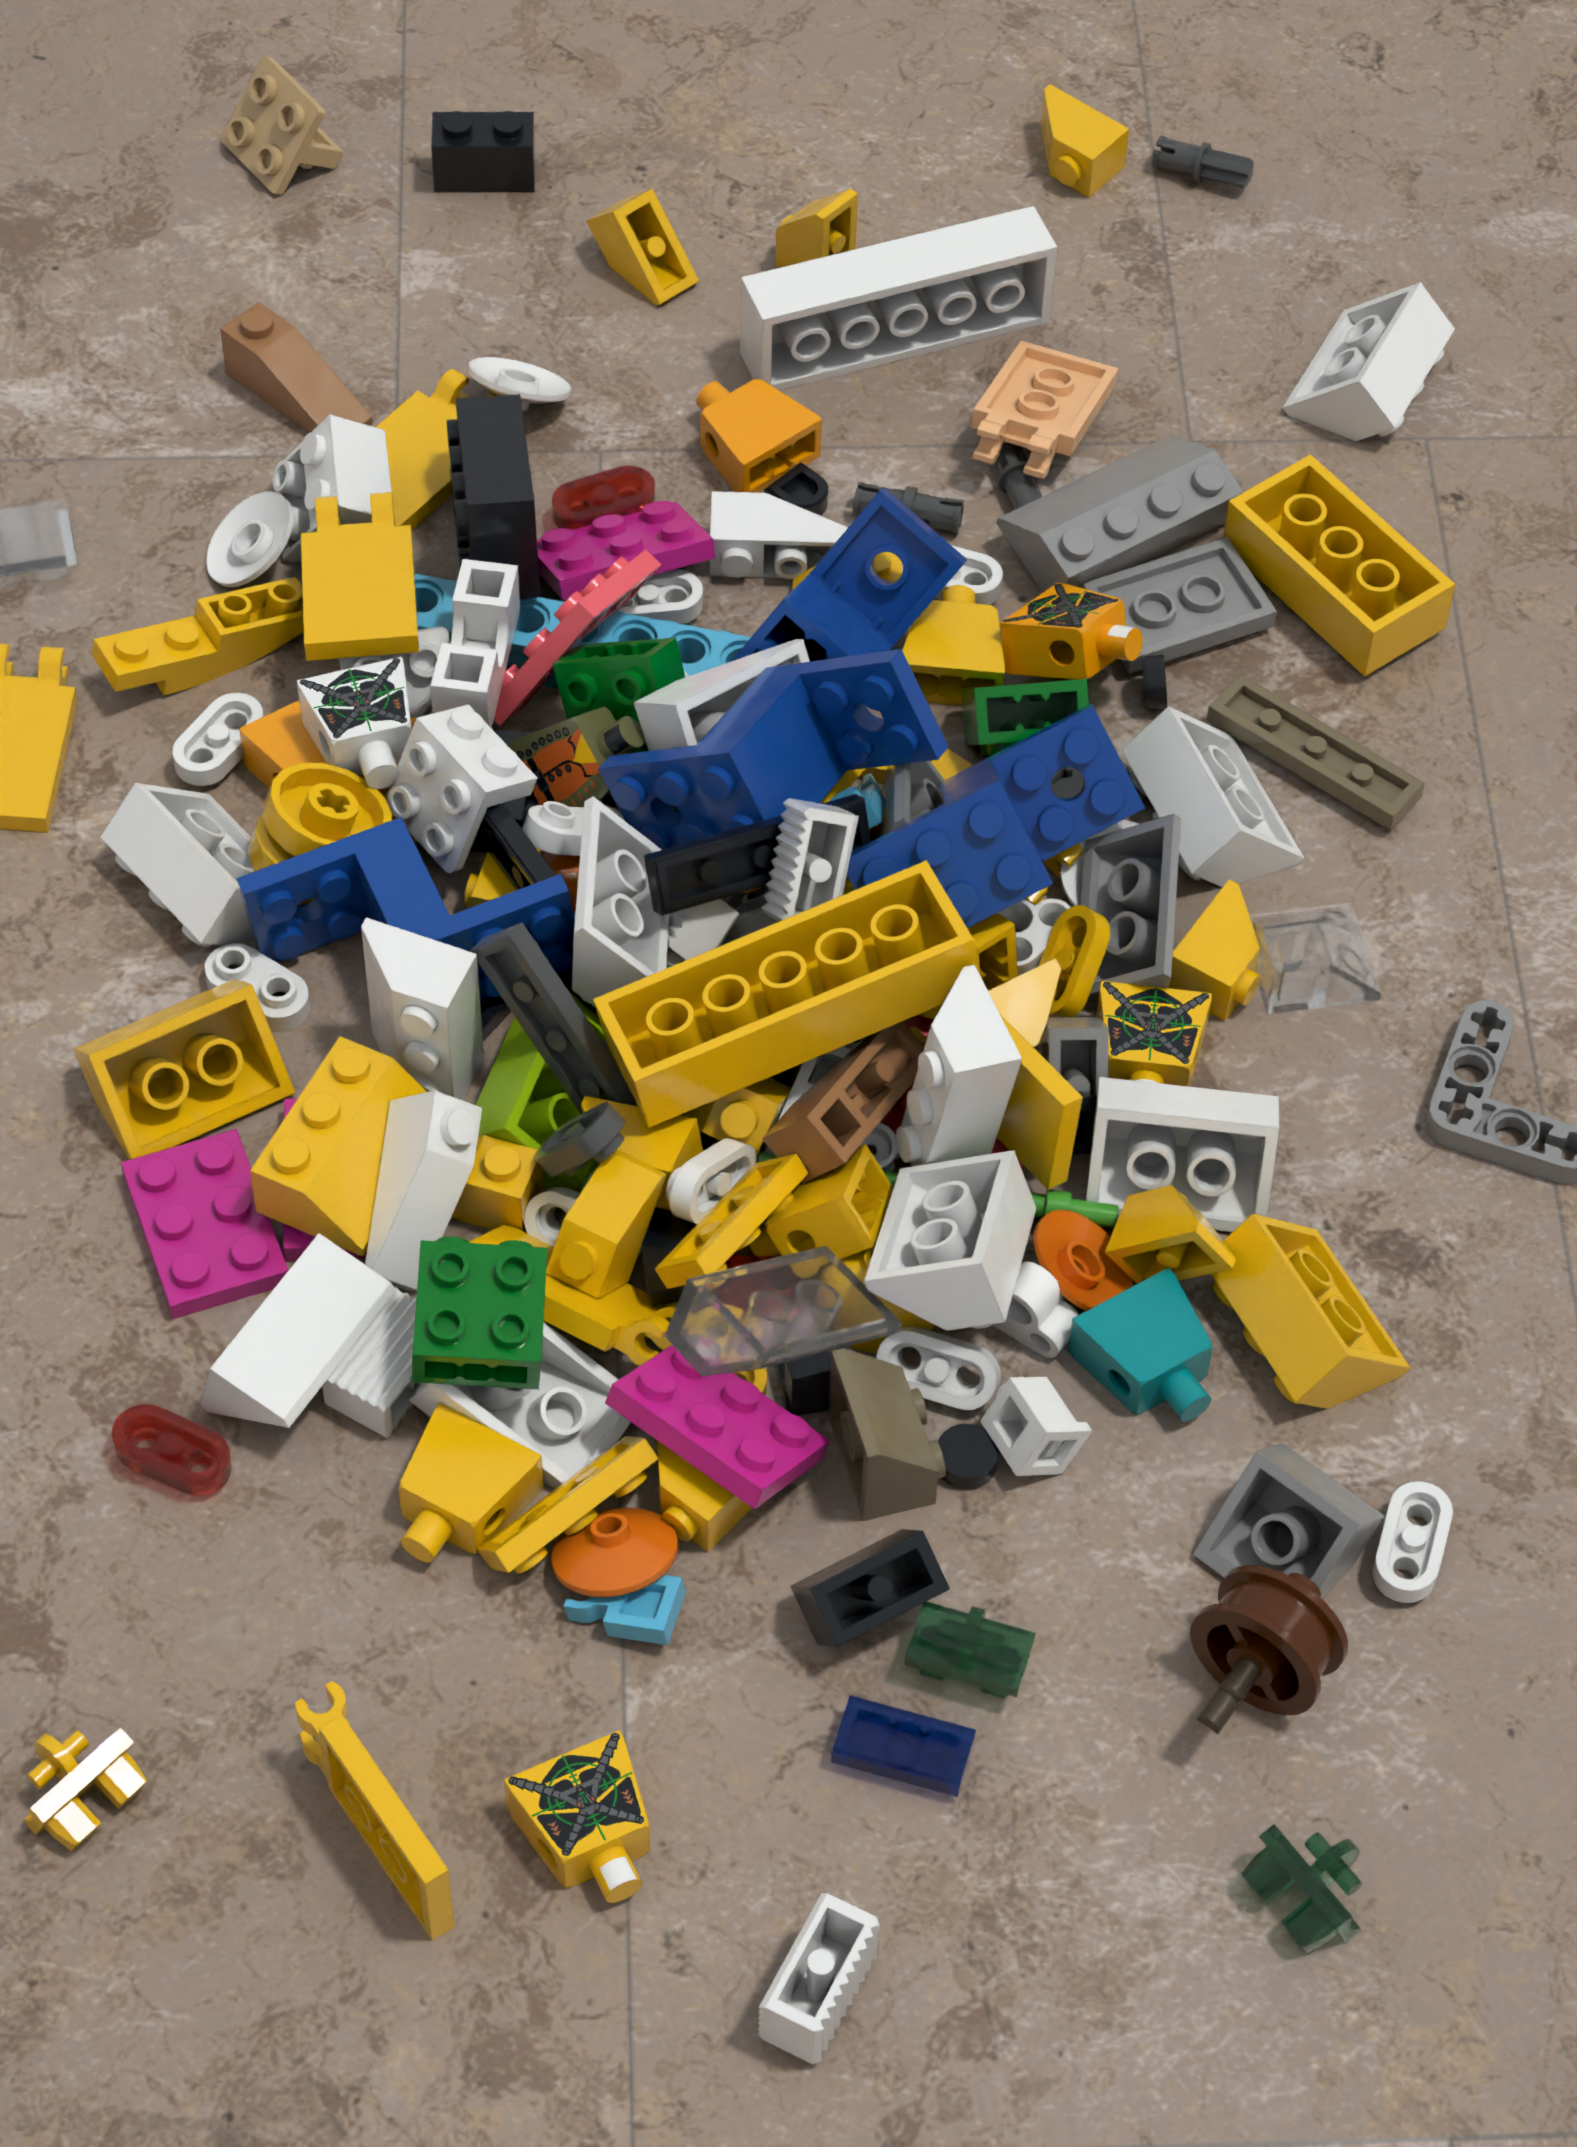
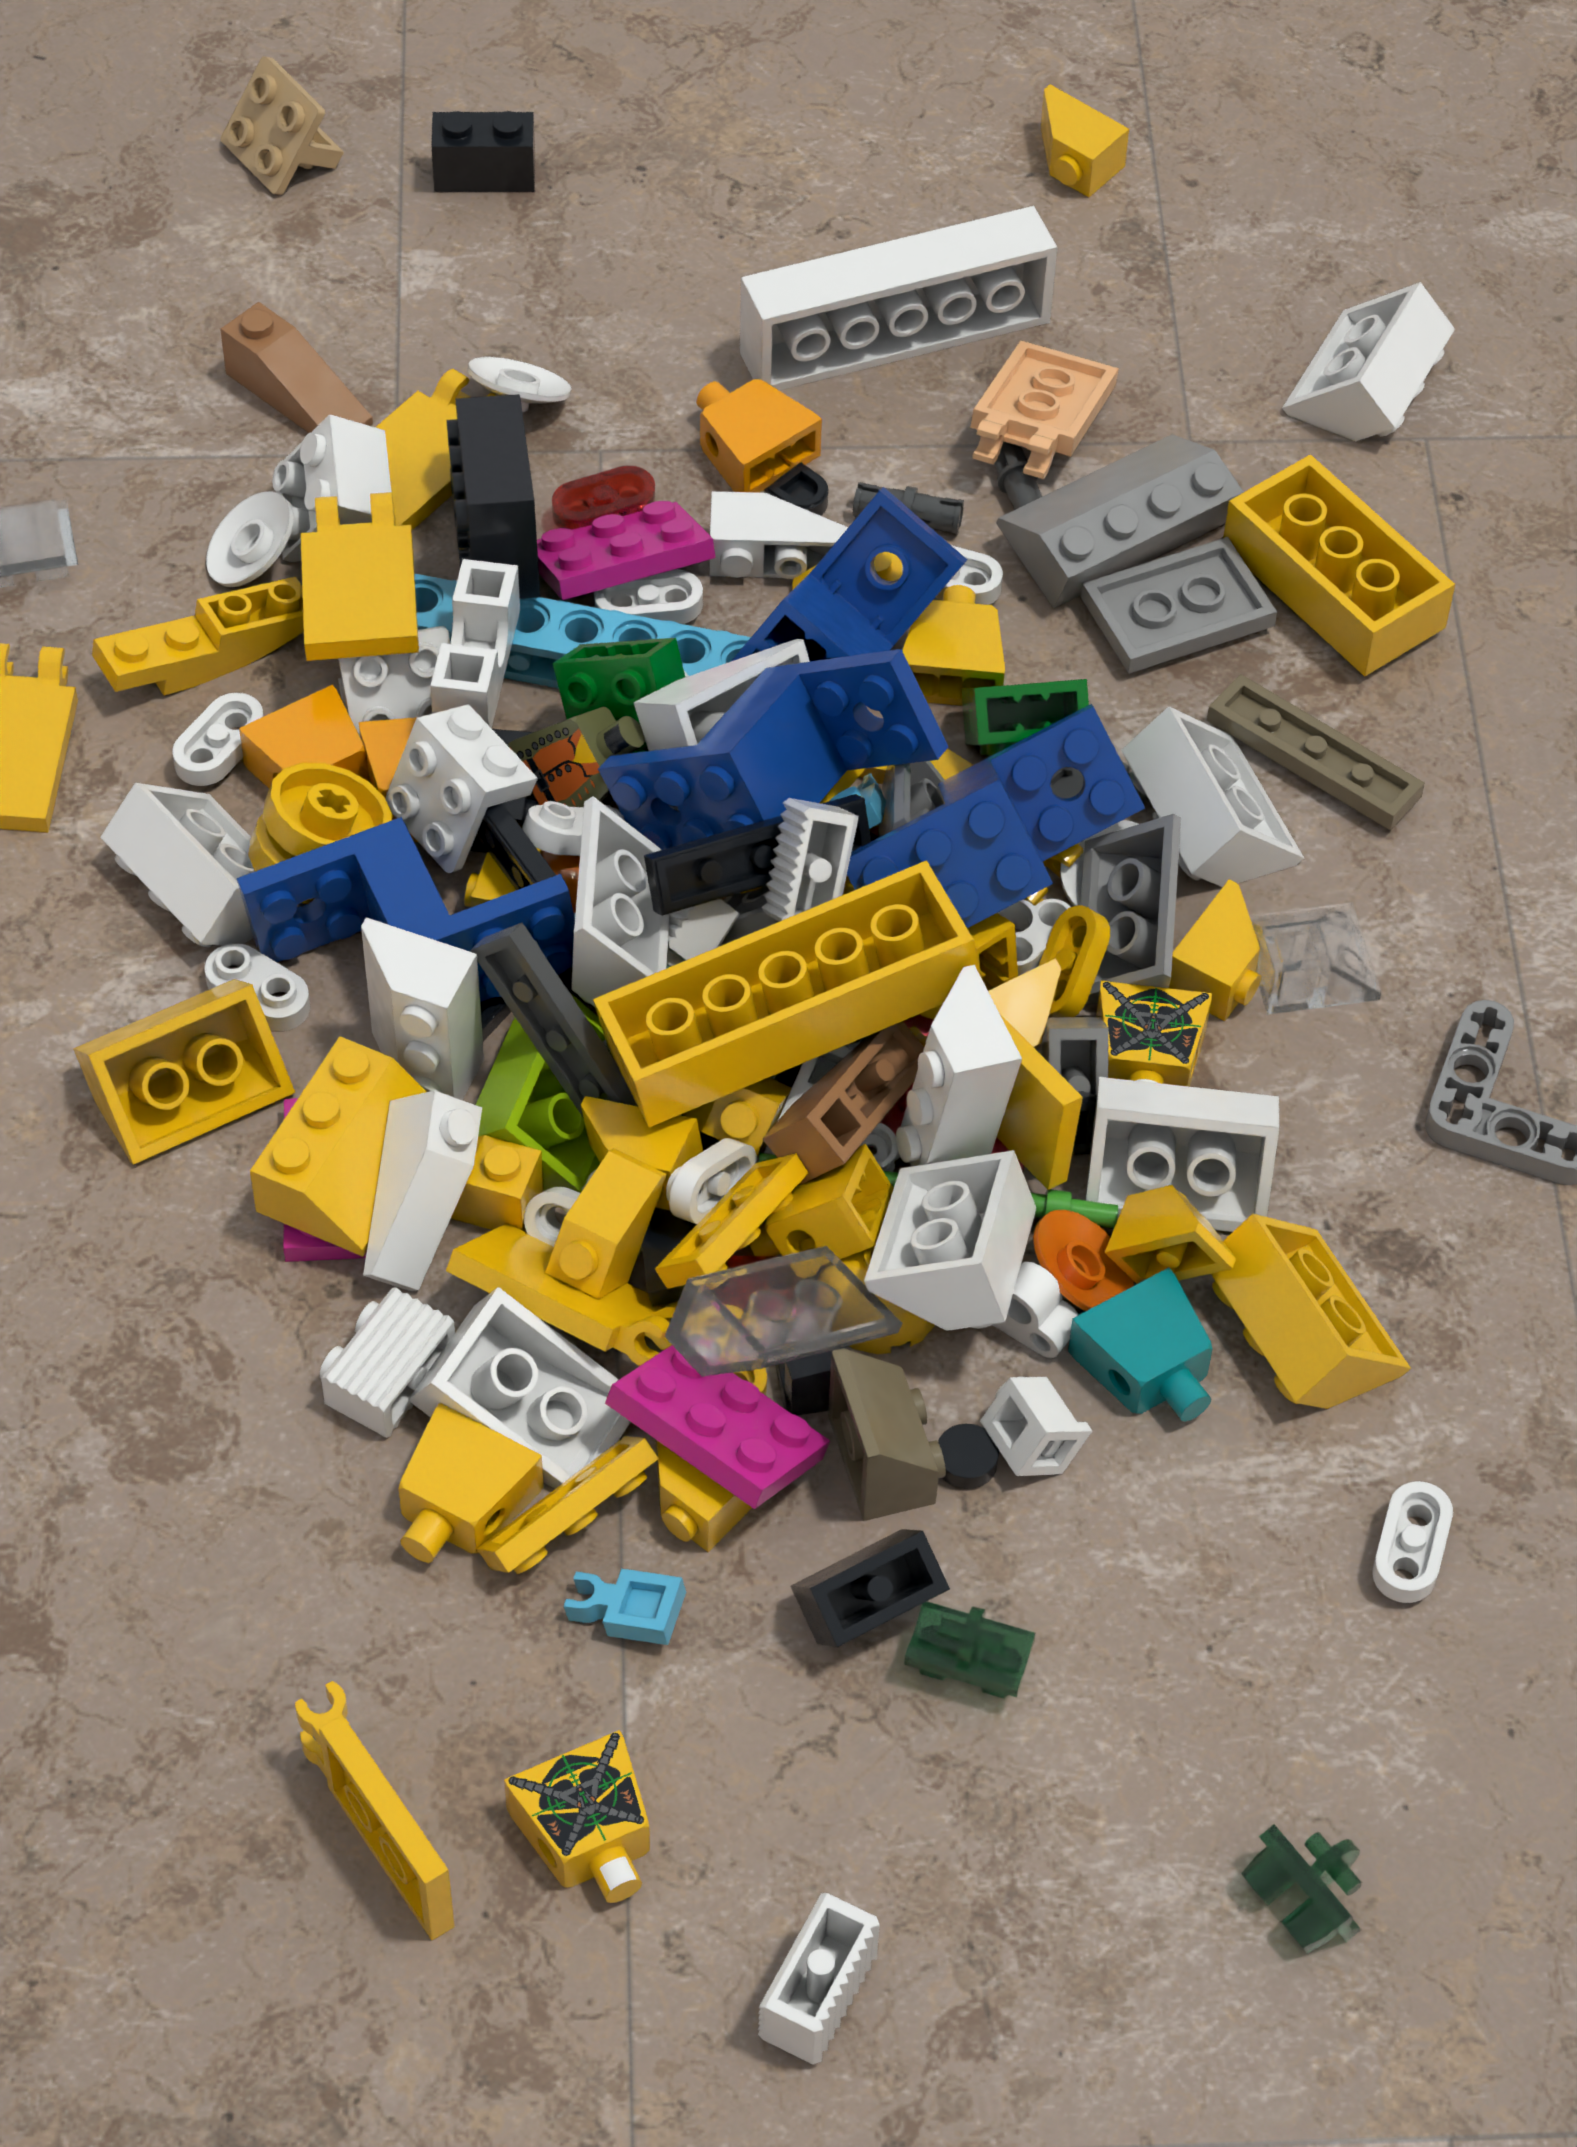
hips [23,1728,147,1851] -> none
clear red plate [112,1404,232,1496] -> none
dark pink plate [121,1129,289,1319] -> none
white slope [200,1233,396,1428] -> none
torso [297,657,412,789] -> none
green brick [412,1237,548,1390] -> none
coral plate [494,549,662,726] -> none
dark grey plate [534,1102,625,1177] -> none
orange dish [551,1508,679,1597] -> none
yellow slope [586,189,699,306] -> none
yellow slope [776,188,858,268] -> none
clear blue plate [831,1695,976,1797] -> none
white plate [876,1326,1001,1410] -> none
light orange torso [1000,582,1143,680] -> none
black tile [1142,654,1167,711] -> none
dark grey axle [1152,136,1254,188] -> none
reddish brown wheel [1190,1565,1348,1734] -> none
light grey slope [1192,1443,1384,1600] -> none

